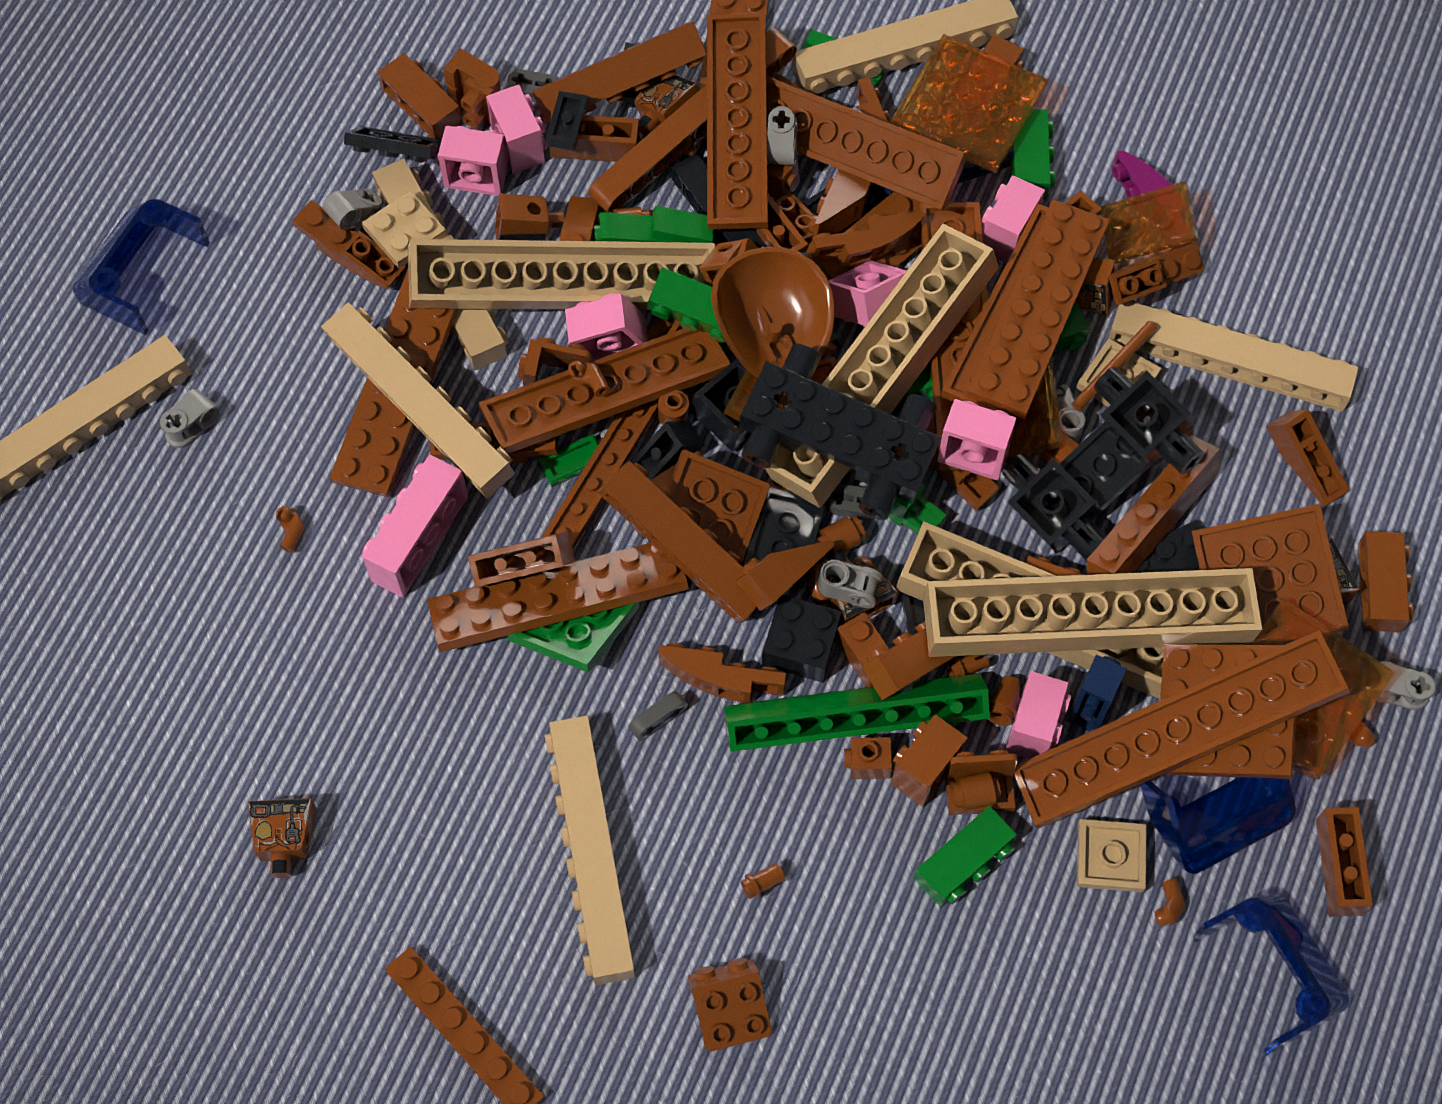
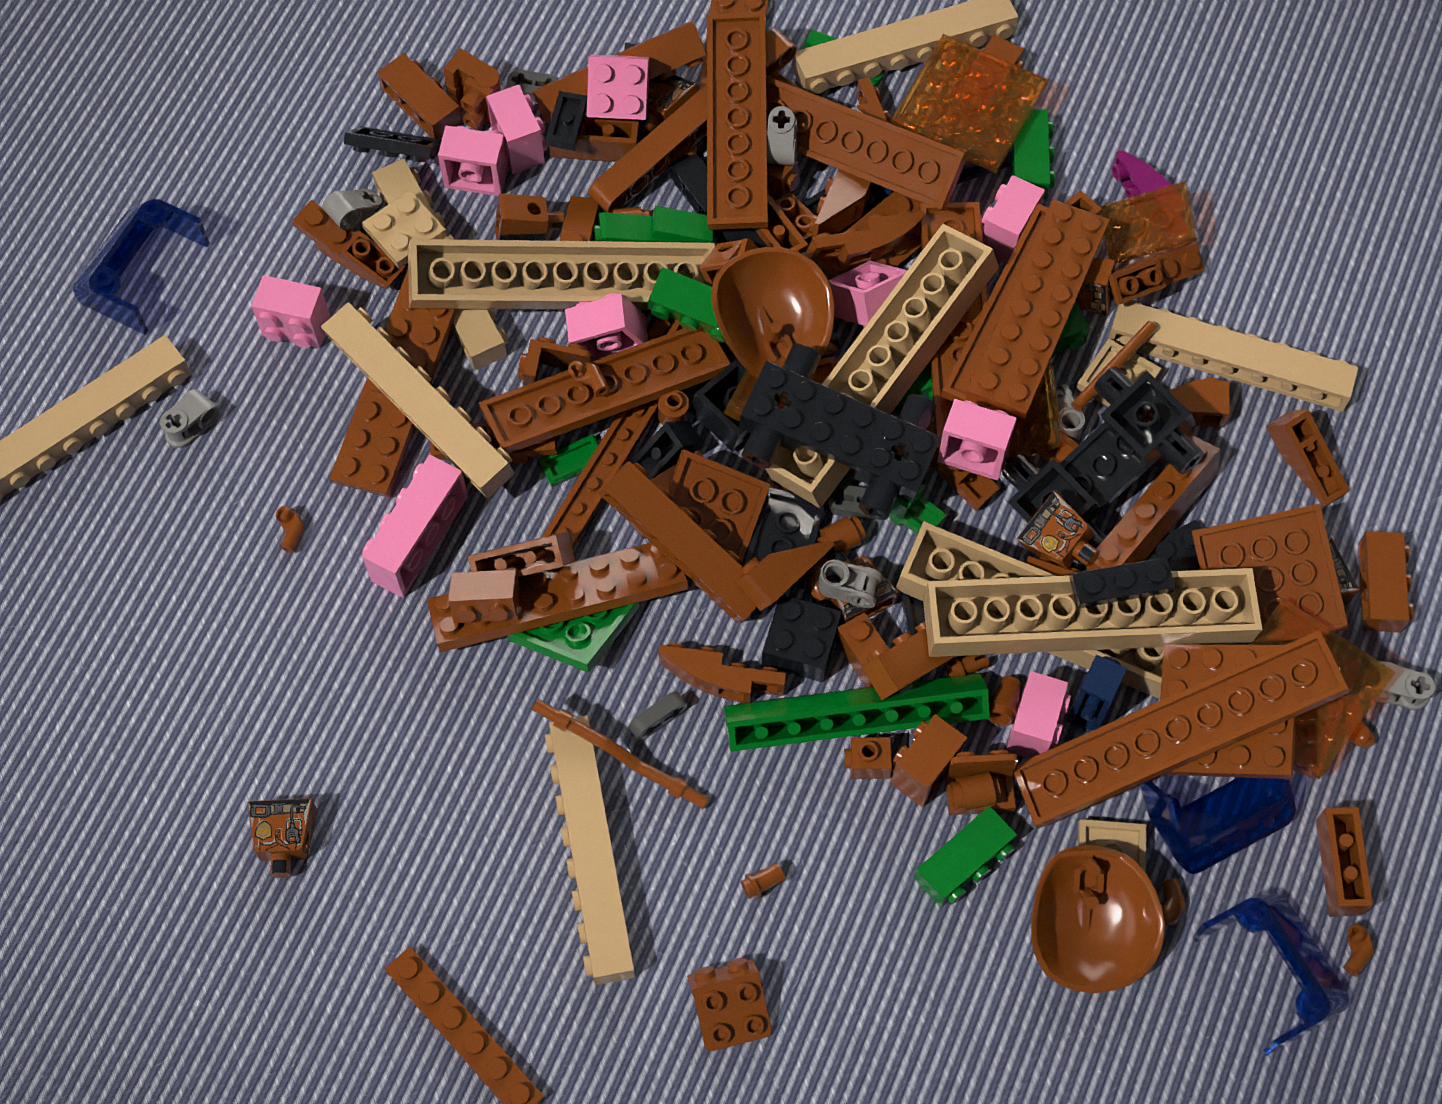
none -> bright pink brick [251,275,331,349]
none -> brick [448,570,521,623]
none -> dark orange bar [532,699,709,809]
none -> bright pink brick [587,54,650,120]
none -> torso [1017,491,1100,569]
none -> dark orange piece [1031,845,1165,993]
none -> black plate [1069,557,1176,608]
none -> dark orange slope [1143,377,1230,428]
none -> dark orange arm [1343,924,1374,977]

